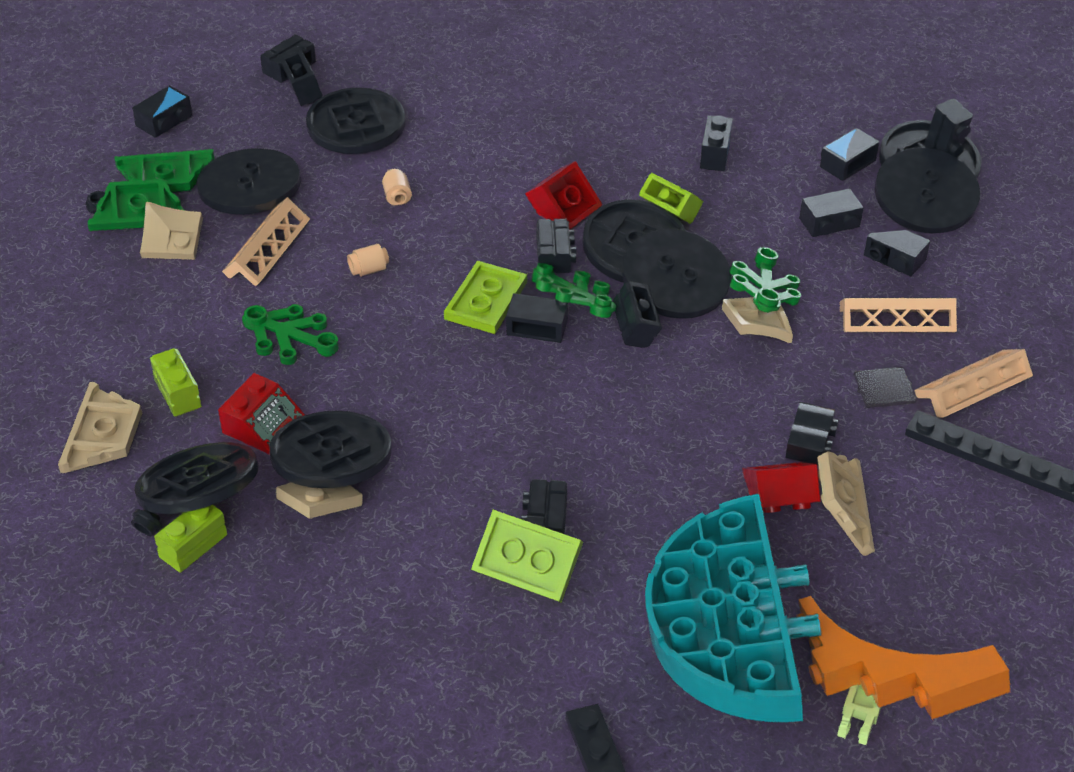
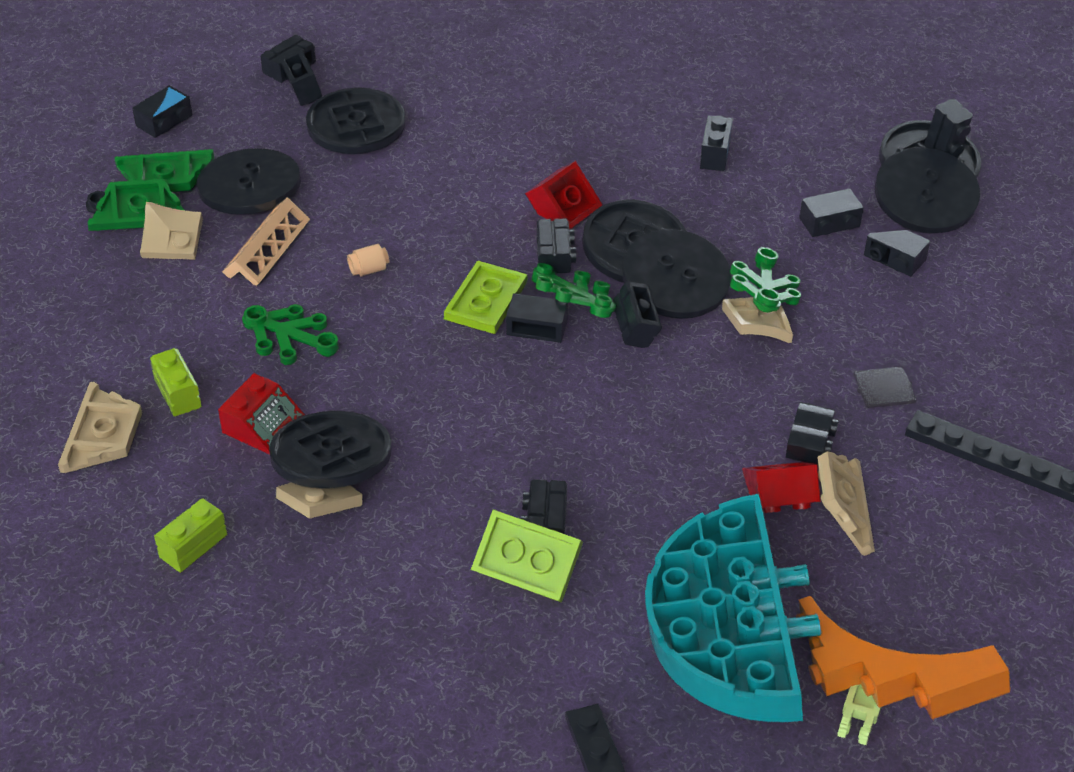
black plate [131,509,162,536] -> none
black plate [134,442,259,514] -> none
light nougat brick [382,169,412,205] -> none
lime brick [639,173,703,224] -> none
black brick [820,128,879,181] -> none
light nougat fence [840,298,957,332] -> none
light nougat fence [914,349,1033,418] -> none

